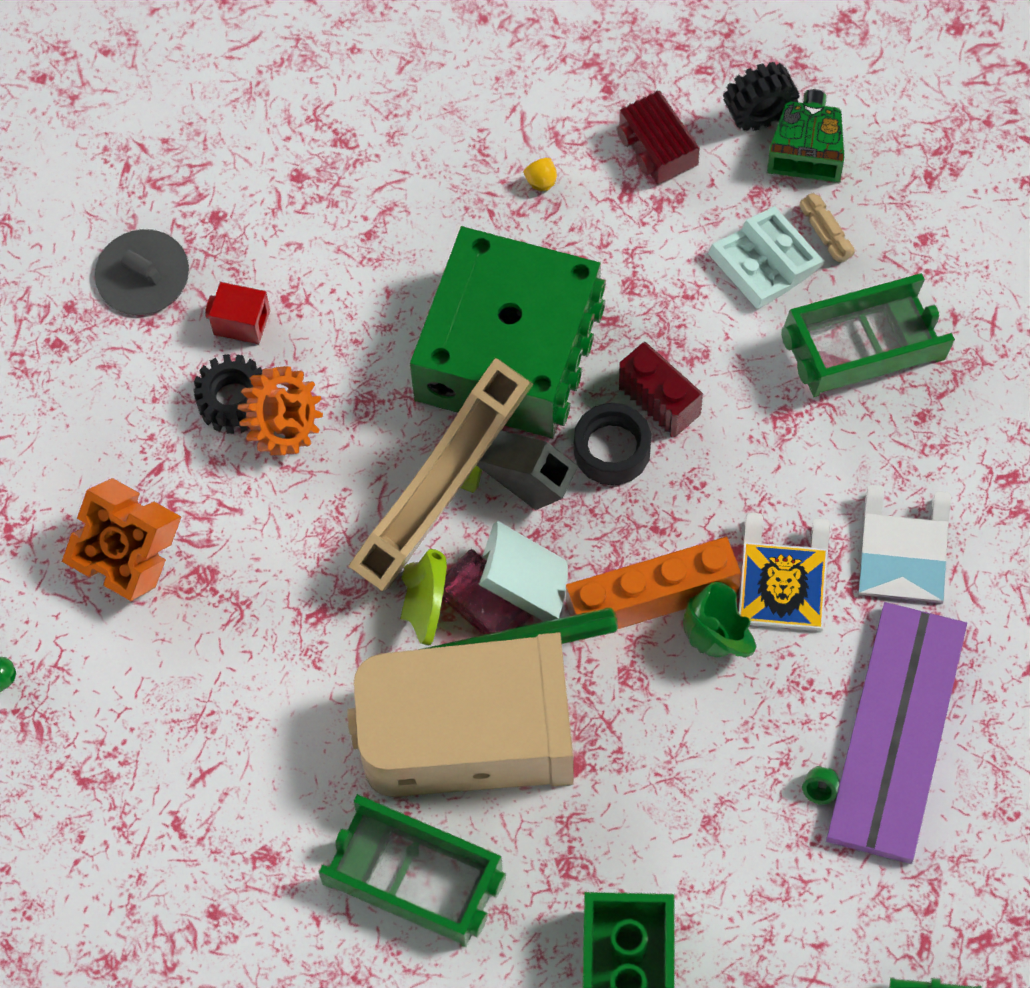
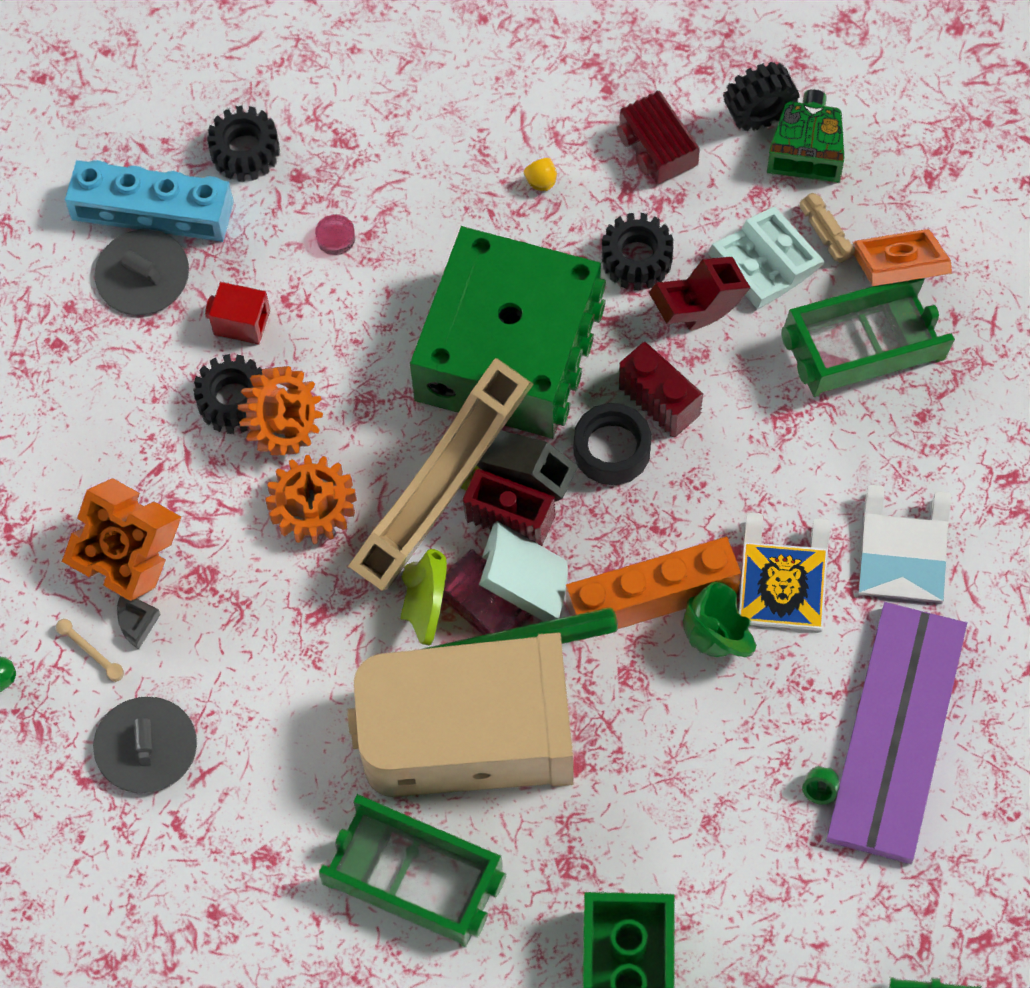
none -> tan hinge [56,619,124,682]
none -> medium azure brick [65,160,234,242]
none -> dark grey shield [93,697,197,793]
none -> dark grey tile [117,595,161,649]
none -> black tyre [207,106,280,182]
none -> orange gear [265,455,357,544]
none -> clear pink tile [315,214,355,255]
none -> dark red brick [463,469,556,546]
none -> black tyre [602,213,674,290]
none -> dark red brick [648,256,751,331]
none -> orange tile [853,229,952,286]

